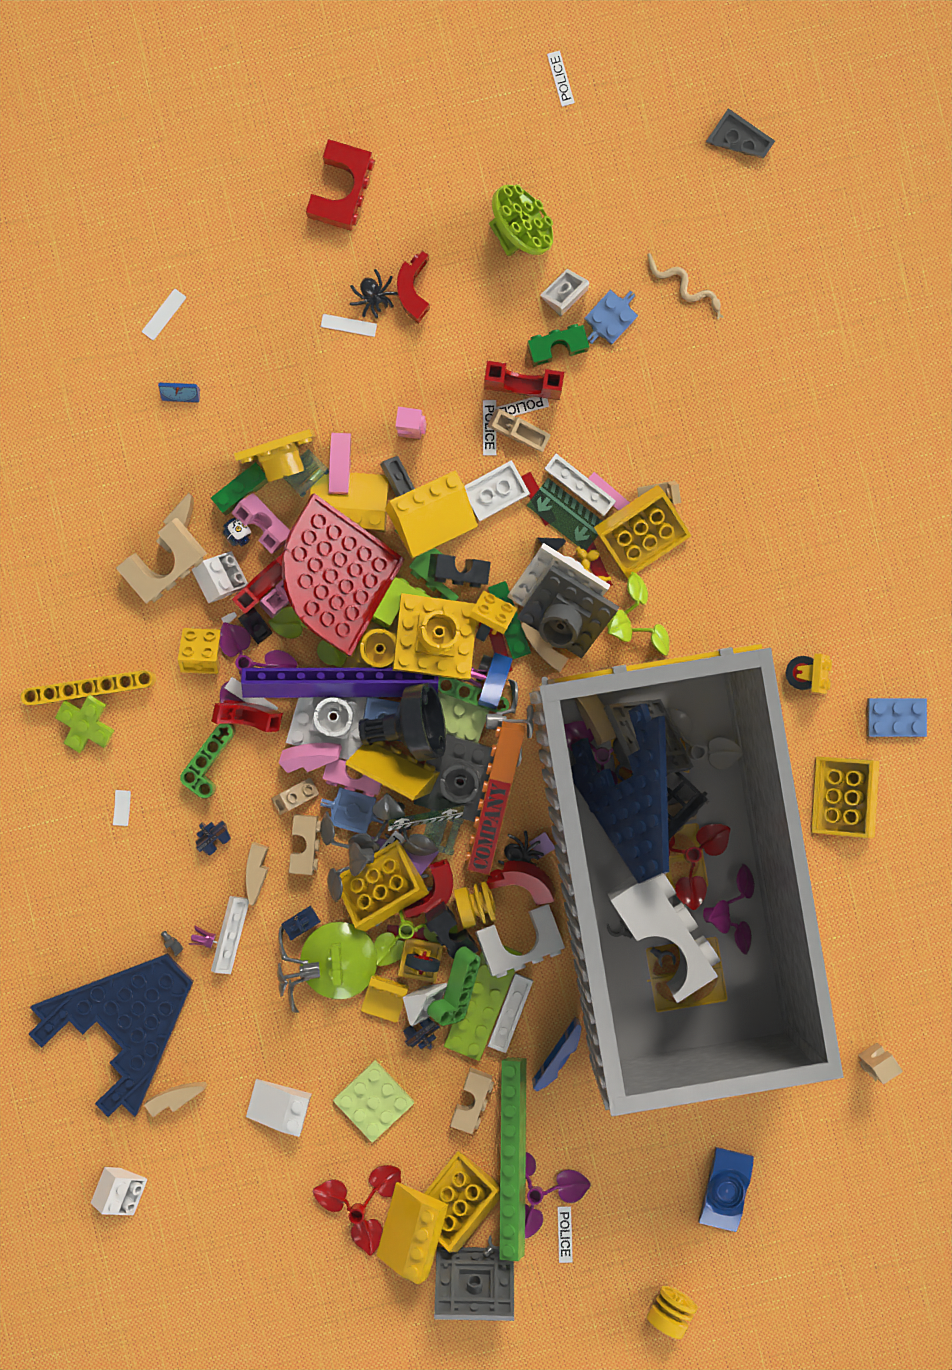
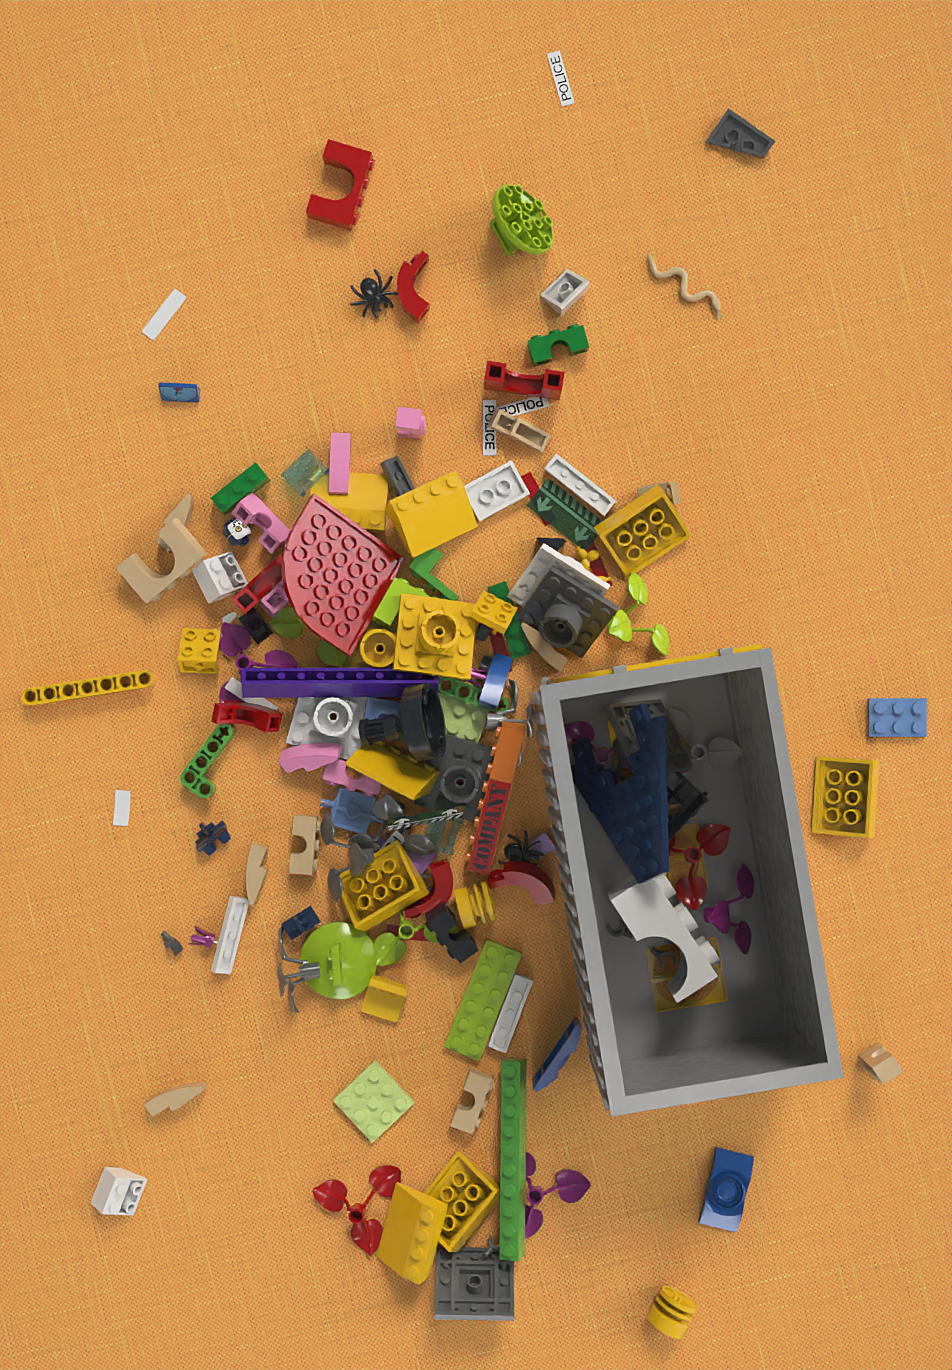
dark blue wing [29,953,194,1117] -> none
lime plate [55,695,115,753] -> none
yellow piece [234,429,315,482] -> none
white slope [246,1079,312,1137] -> none
tan bracket [271,778,319,815] -> none
white sticker [321,314,377,337] -> none
yellow plate [397,938,443,983] -> none
white slope [403,983,447,1026] -> none
dark blue hips [403,1017,440,1050] -> none
bright green beam [427,947,481,1026] -> none
black arch [428,554,491,588] -> none
white arch [475,904,565,978] -> none
white sticker [558,1206,573,1263] -> none
tan slope [574,694,617,746] -> none
medium blue plate [584,289,638,345] -> none
bright pink sticker [588,472,630,510] -> none
yellow plate [786,653,832,694] -> none

